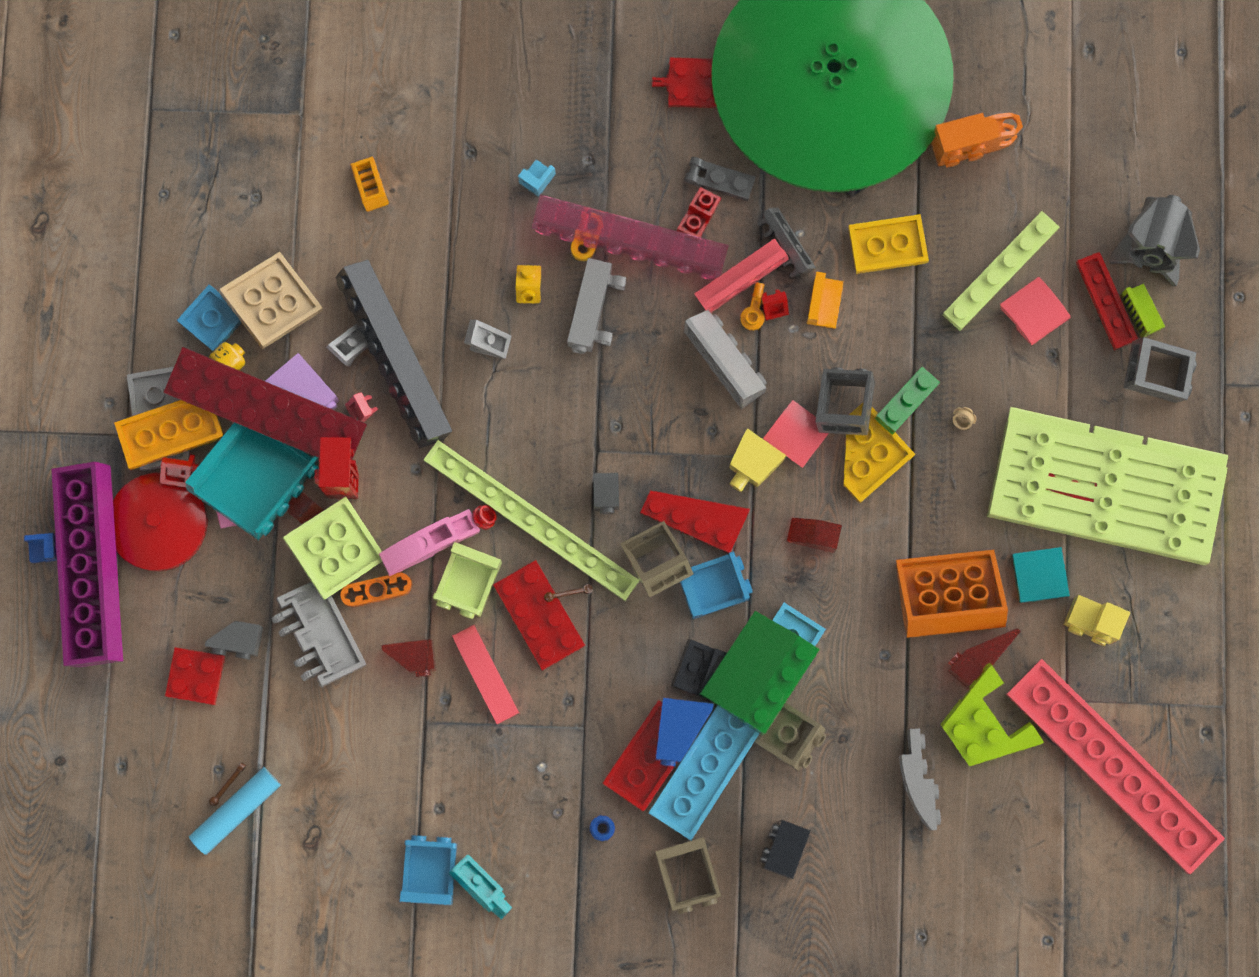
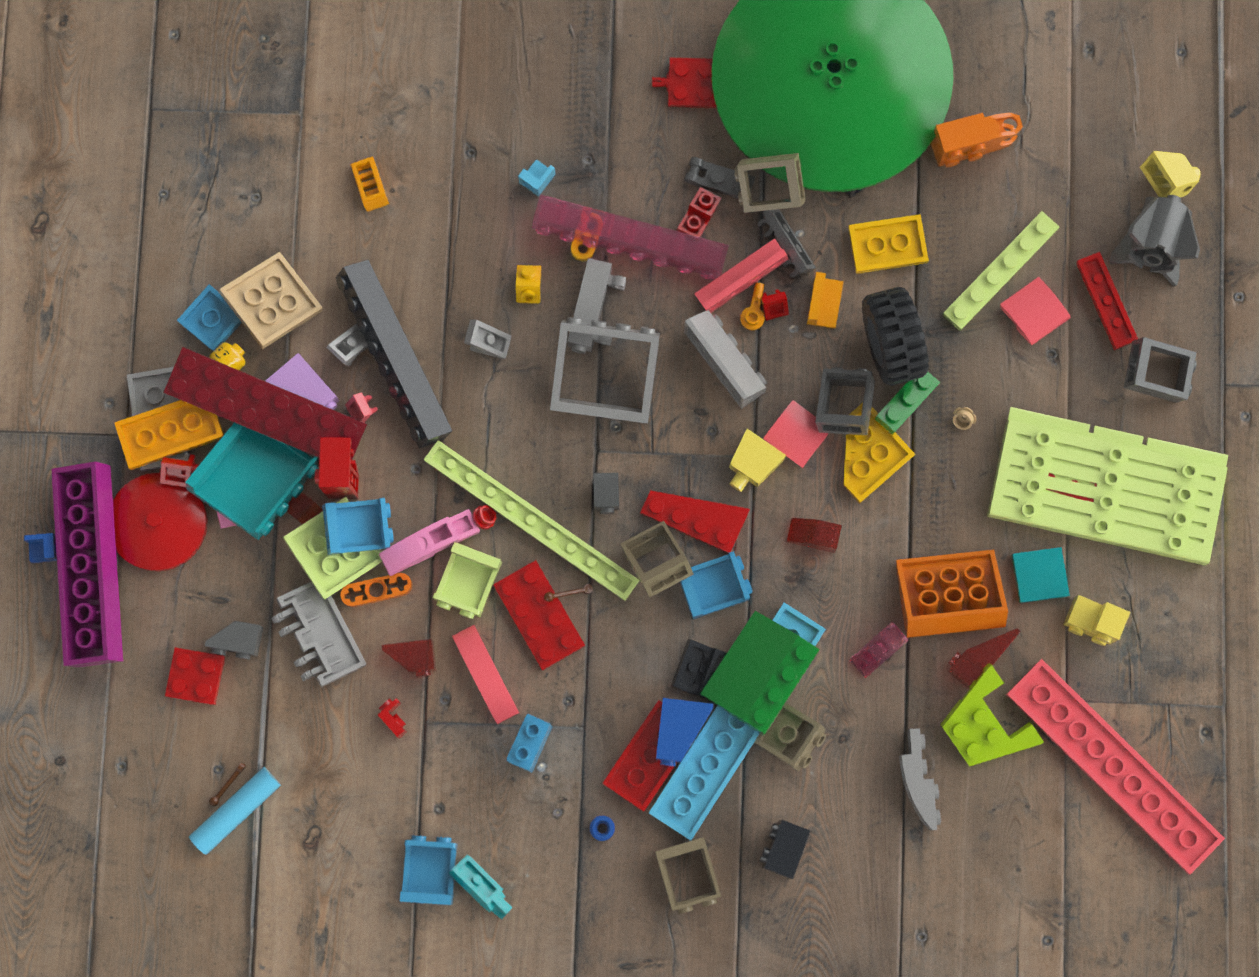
lime panel [1120,283,1165,338] -> none
none -> dark azure panel [322,498,393,555]
none -> red bracket [378,698,407,739]
none -> dark azure panel [507,714,553,773]
none -> light grey window [550,317,660,424]
none -> dark tan window [735,153,805,213]
none -> clear pink slope [849,622,909,678]
none -> black tyre [861,286,929,386]
none -> light yellow torso [1140,151,1201,198]

